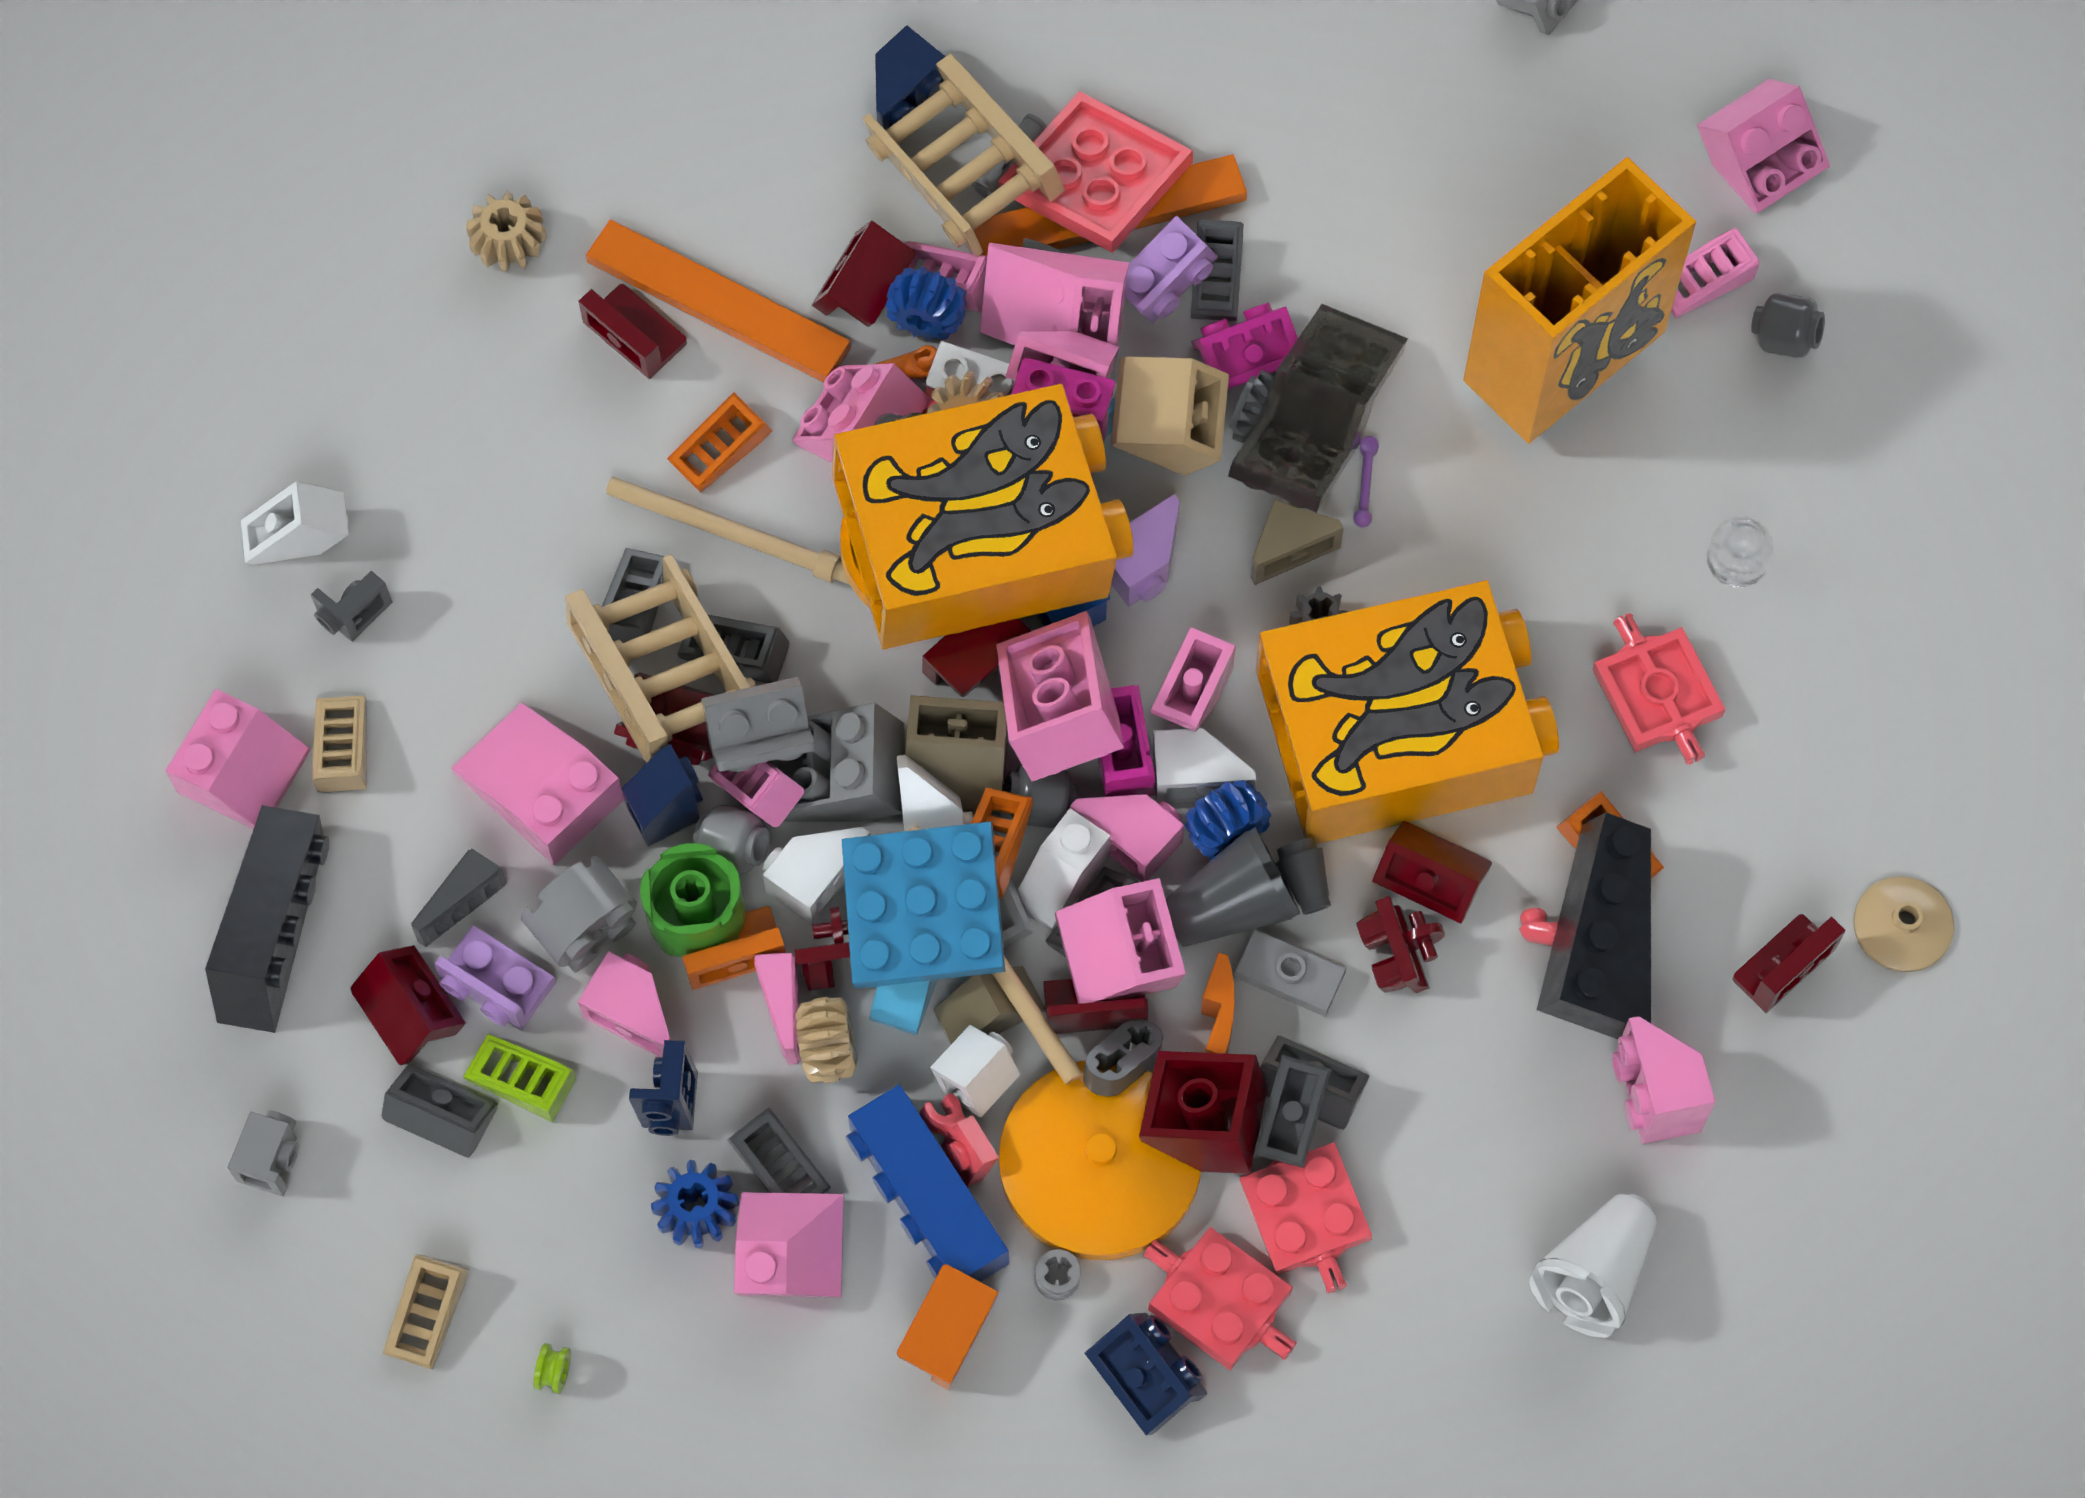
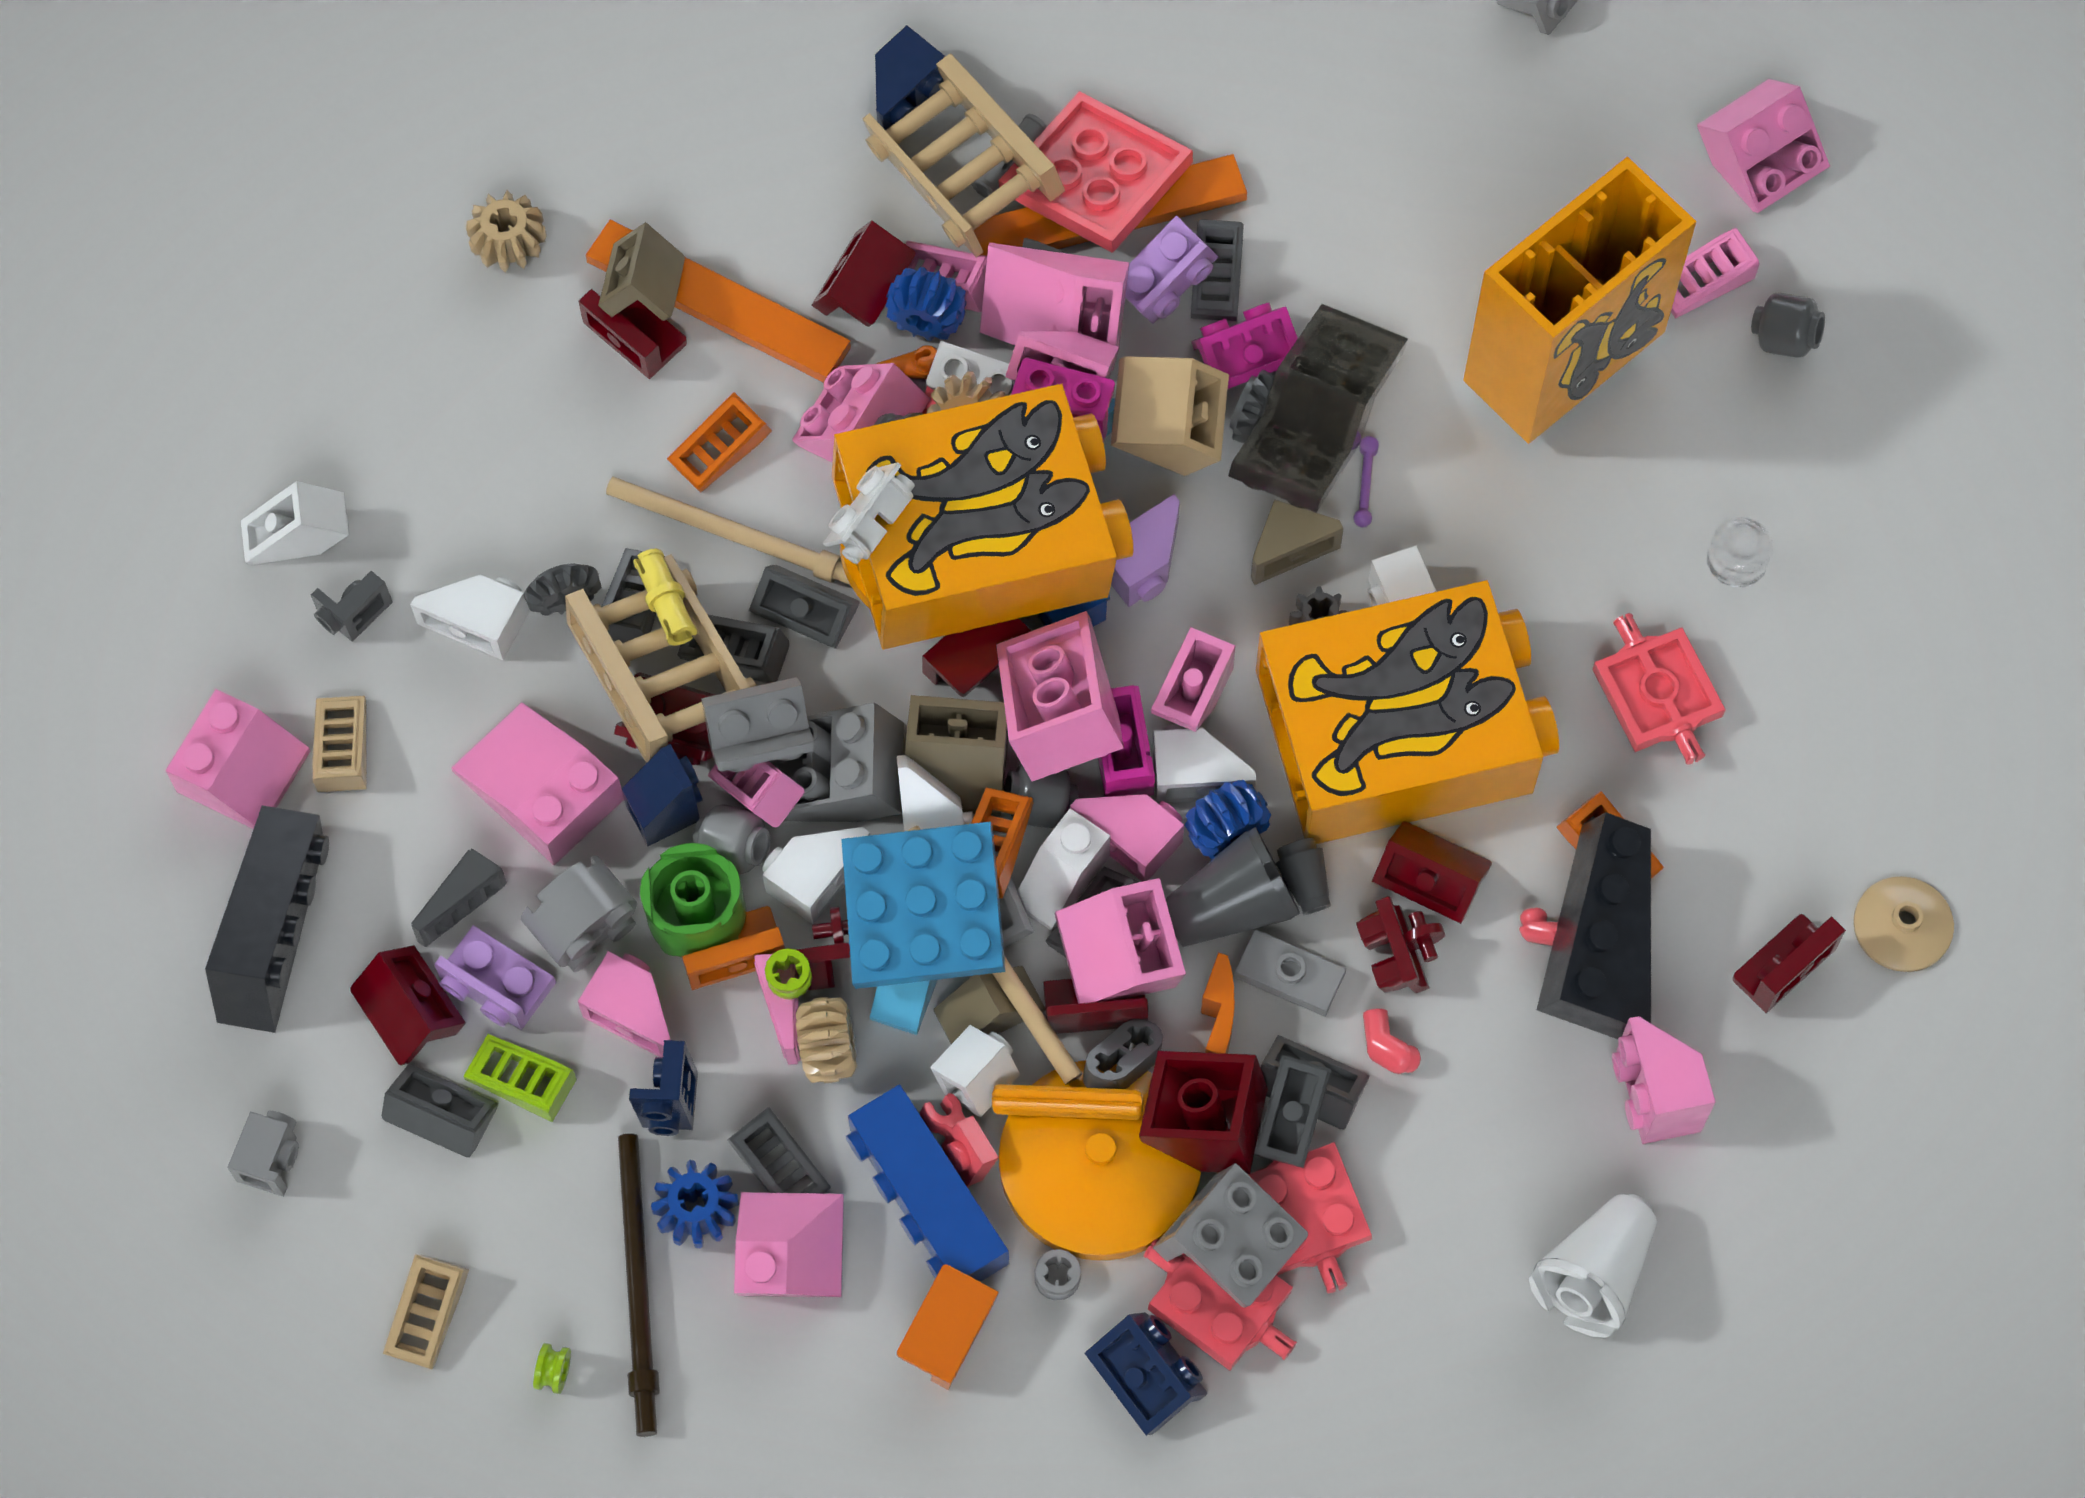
none -> white slope [410,574,529,660]
none -> dark grey gear [524,563,602,616]
none -> dark tan panel [598,222,685,321]
none -> dark brown bar [618,1134,660,1437]
none -> light yellow pin [633,548,697,646]
none -> dark grey slope [749,565,860,649]
none -> lime bush [765,948,812,1000]
none -> white hinge [822,462,915,564]
none -> light orange axle [992,1084,1143,1120]
none -> light grey bracket [1153,1163,1308,1308]
none -> coral arm [1363,1009,1421,1074]
none -> white brick [1368,545,1437,607]

